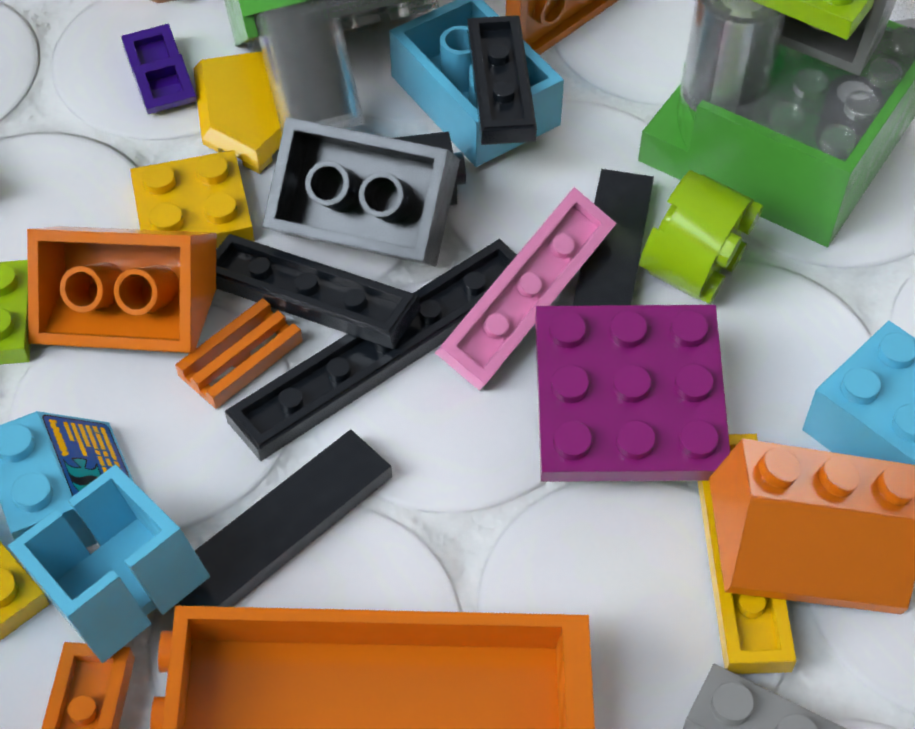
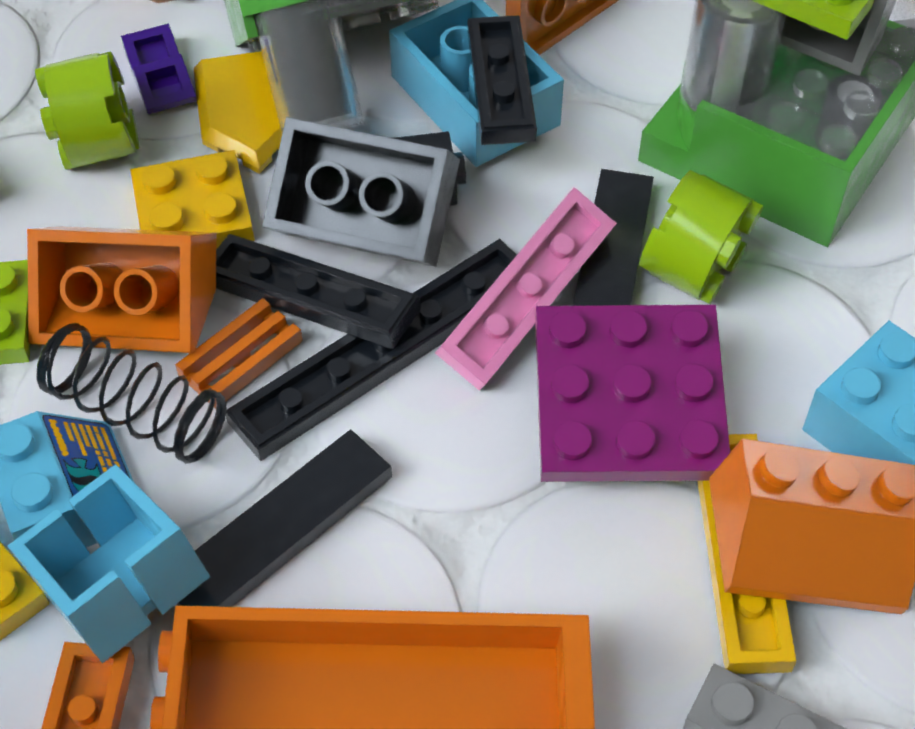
none -> lime brick [35,51,139,170]
none -> black piece [36,323,227,464]

